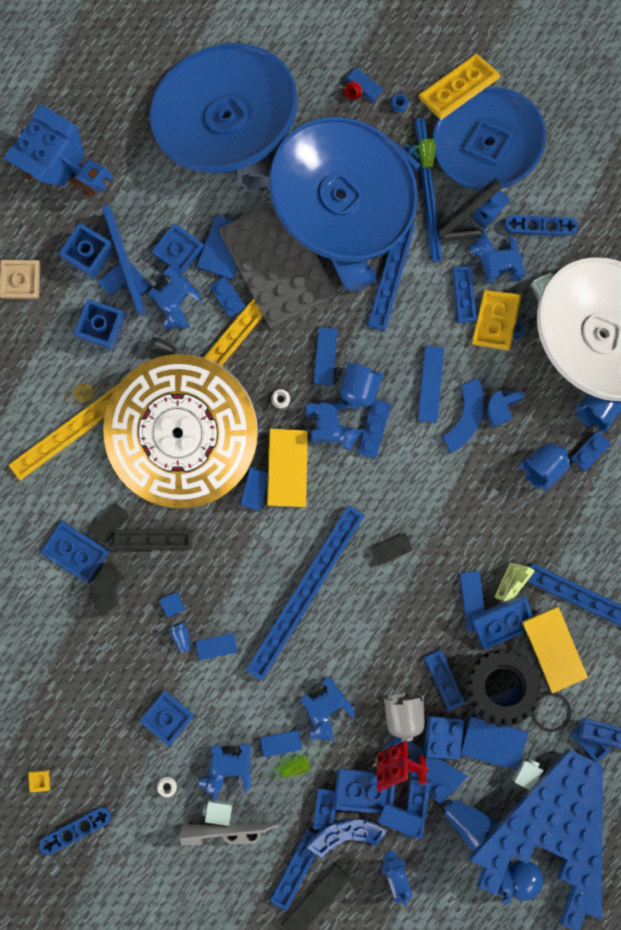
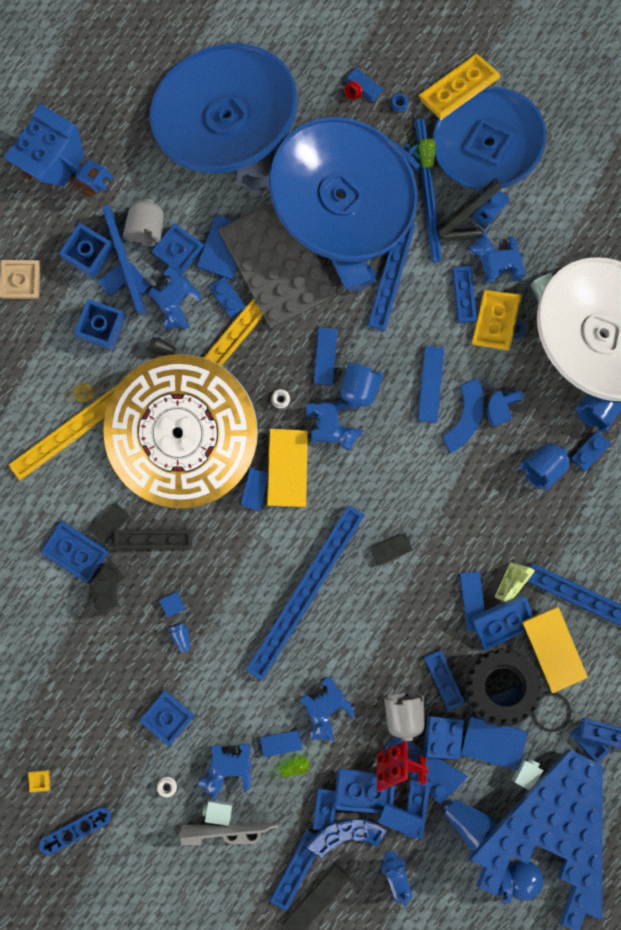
blue tile [196,633,238,660] -> none
blue plate [358,399,391,459] -> none
blue beam [504,215,578,236] -> none
none -> light grey cylinder [123,199,164,248]

